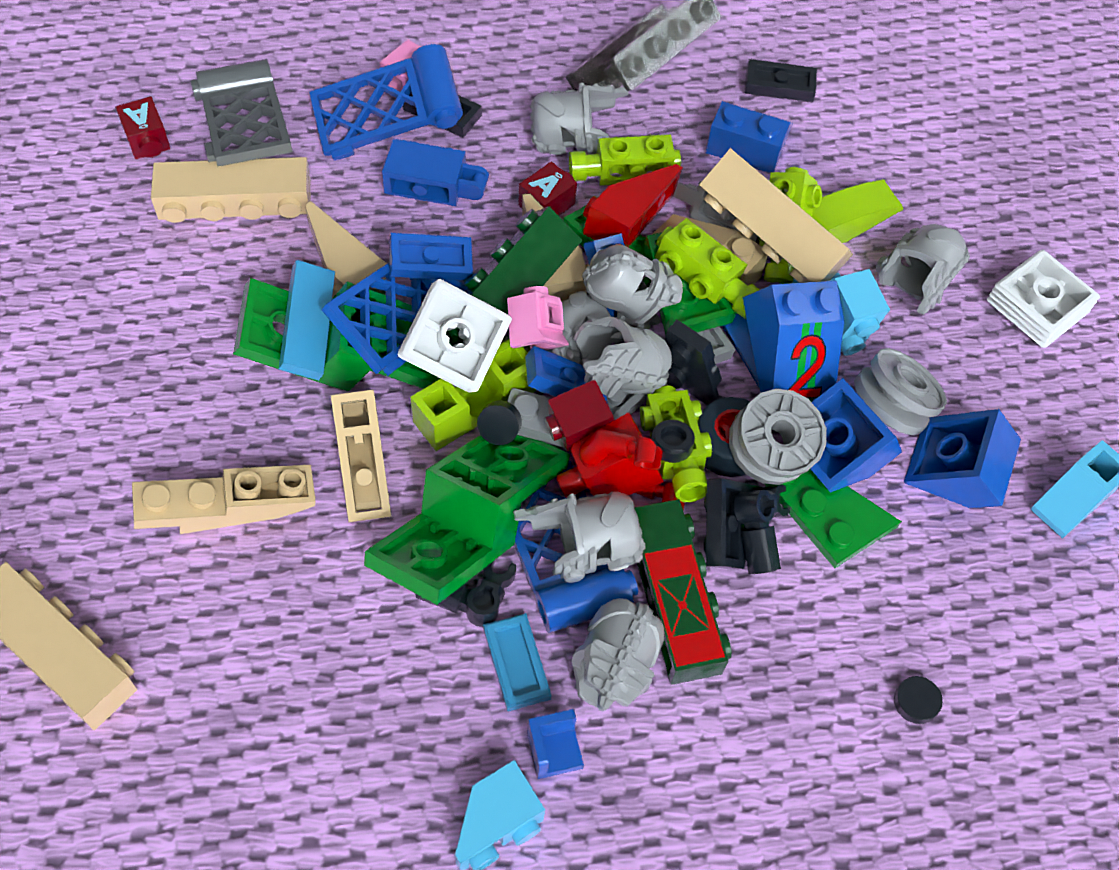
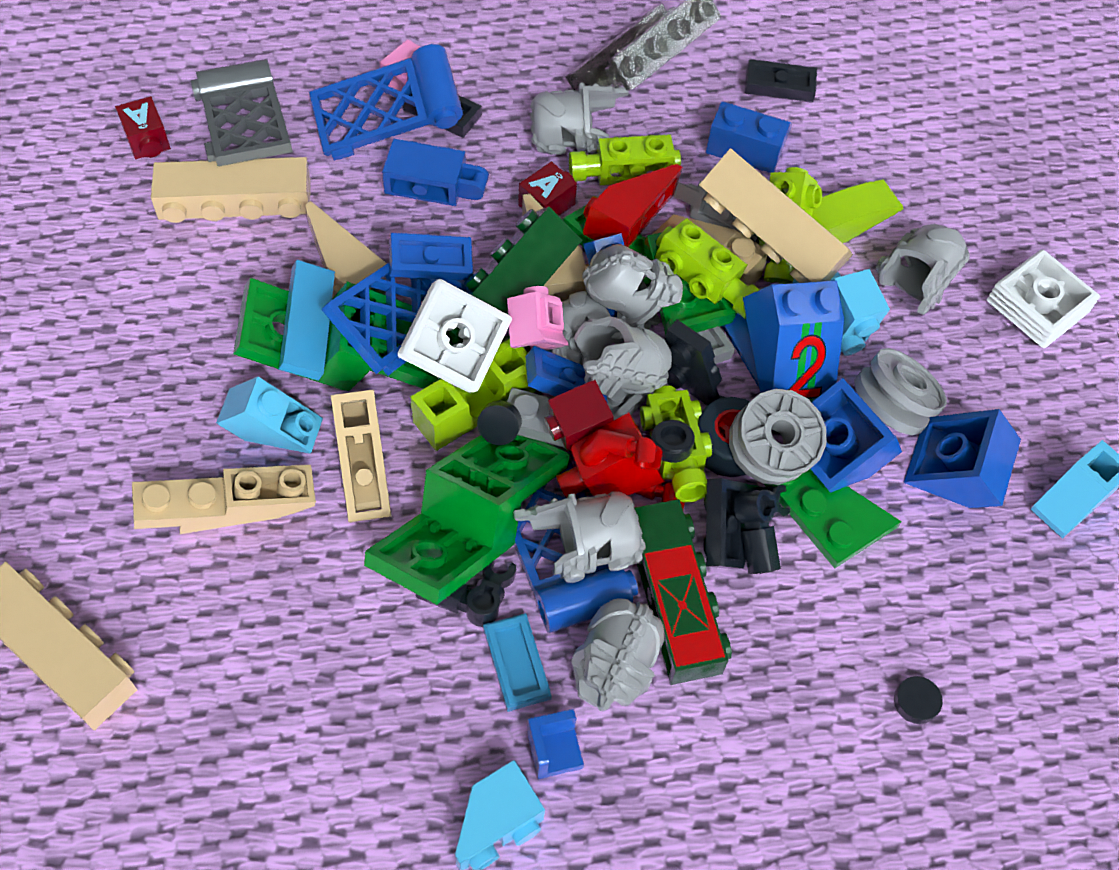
none -> medium azure slope [216,376,323,454]

